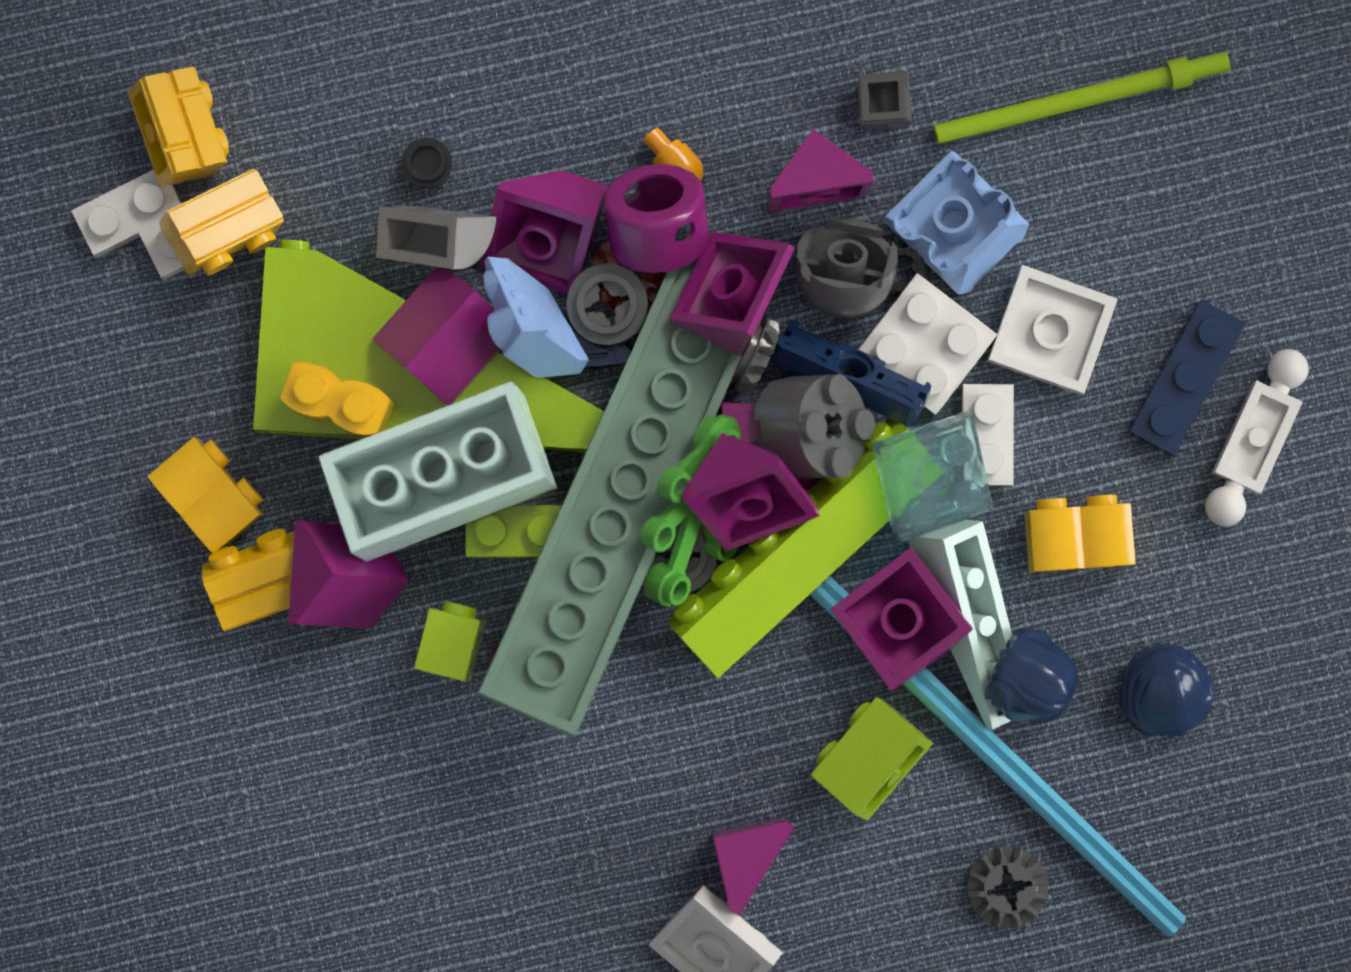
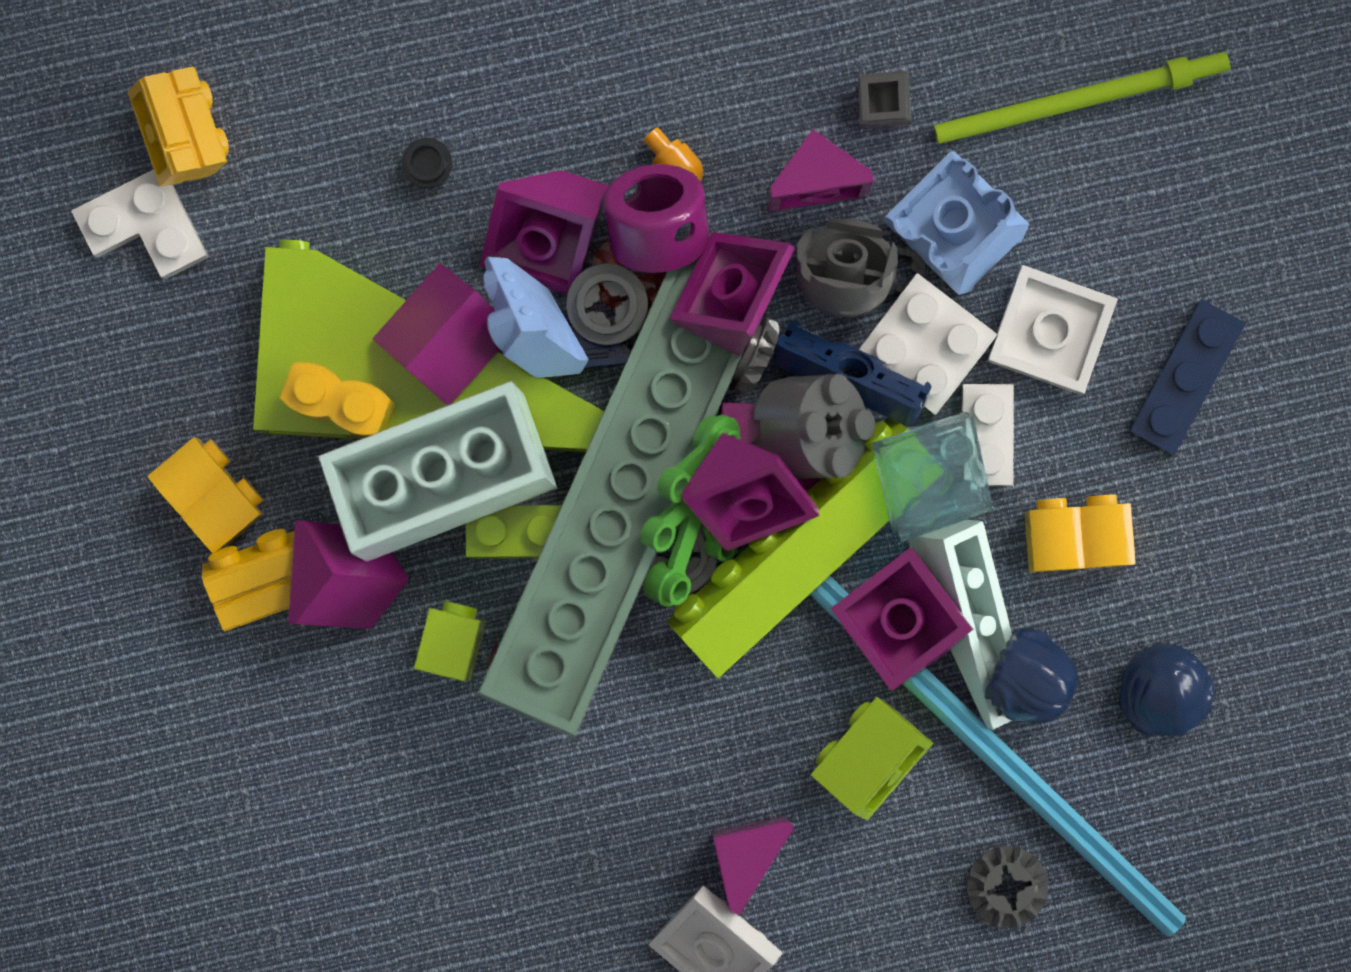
yellow brick [159,169,284,276] -> none
light grey brick [376,206,496,269] -> none
white plate [1205,349,1309,527] -> none

